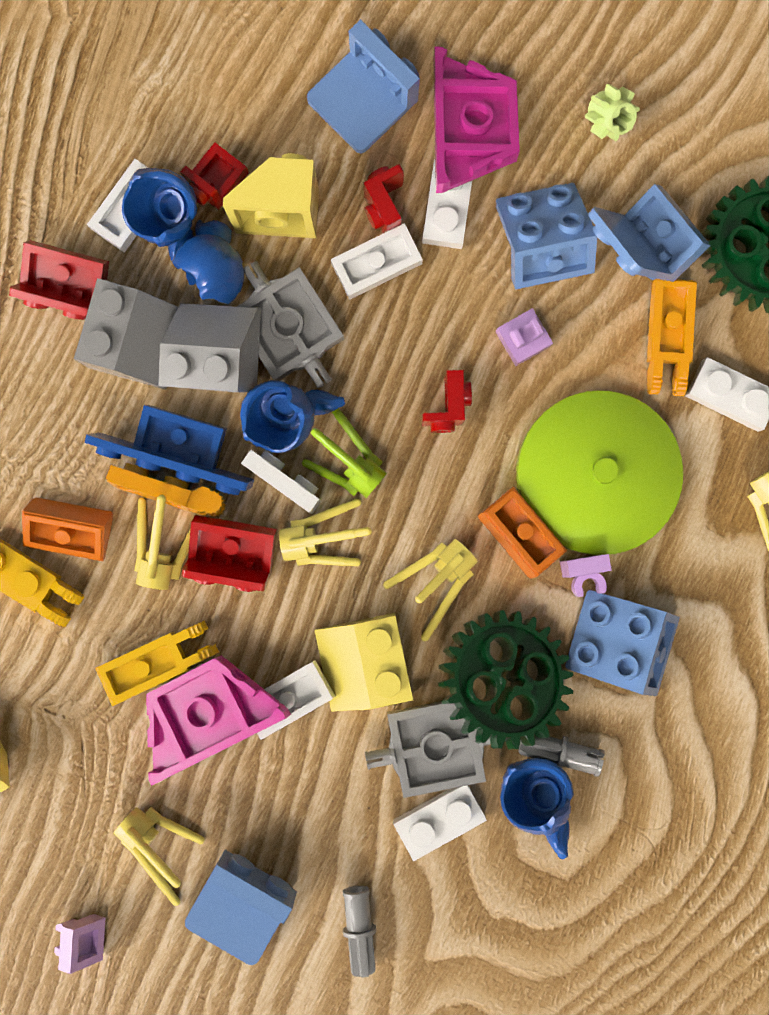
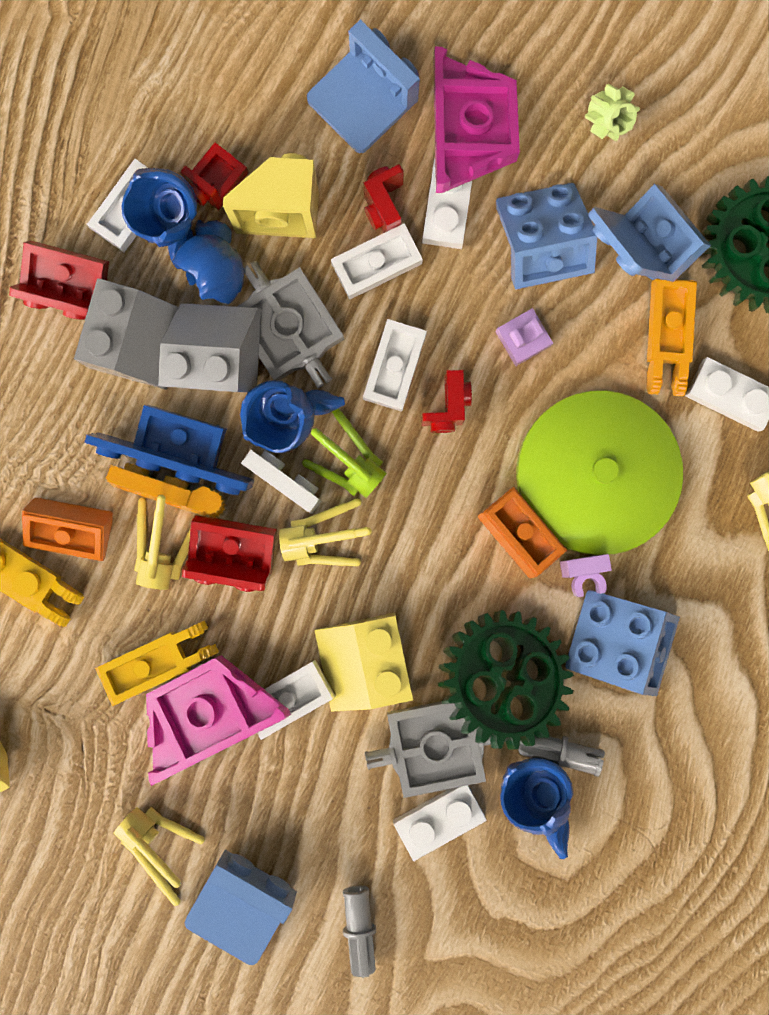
lavender tile [54,914,105,974] -> none
light yellow plant [383,539,478,642] -> none
none -> white plate [363,319,427,412]

